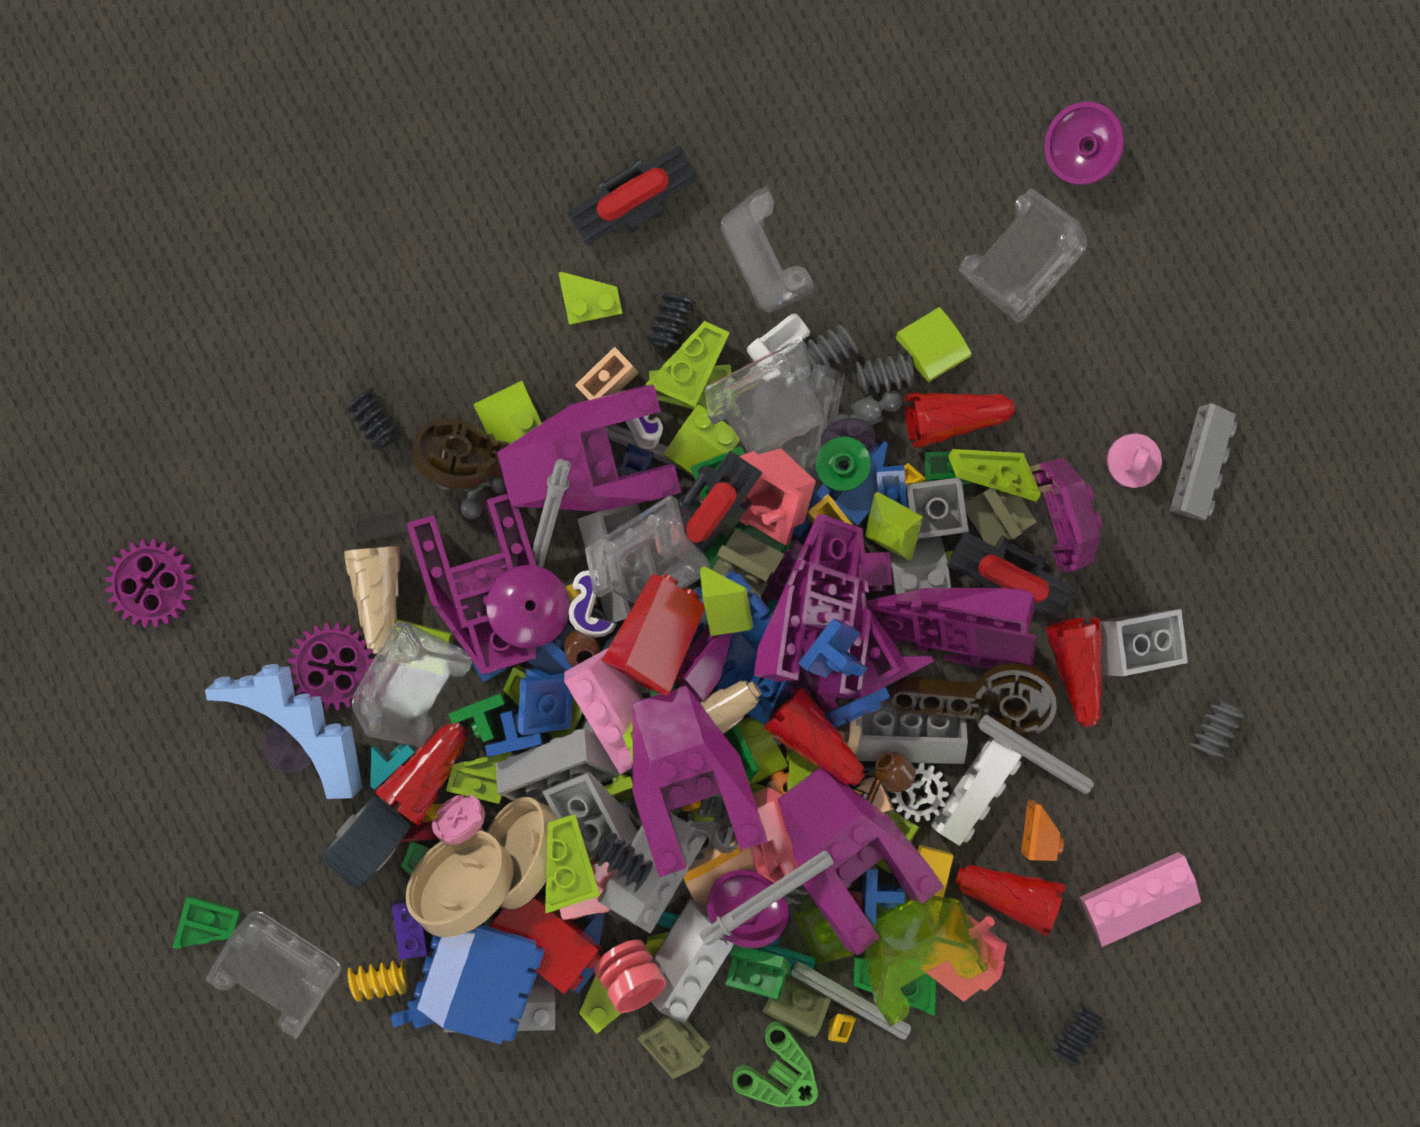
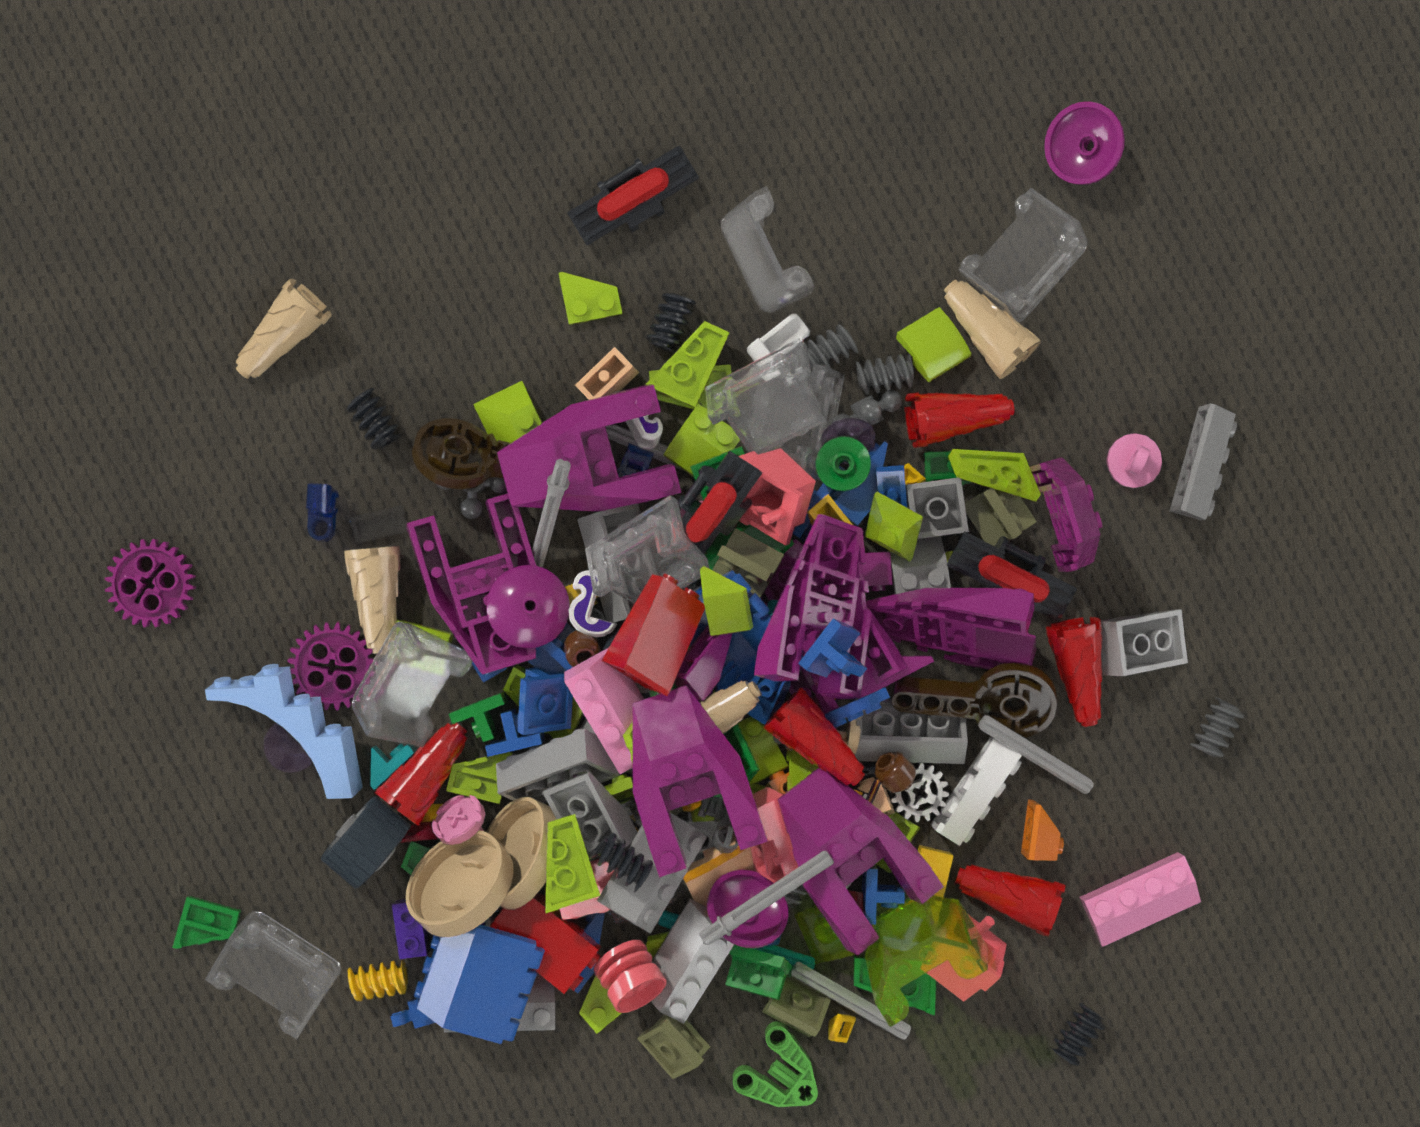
none -> tan cone [236,279,332,379]
none -> clear blue piece [306,484,339,542]
none -> tan cone [944,280,1041,379]

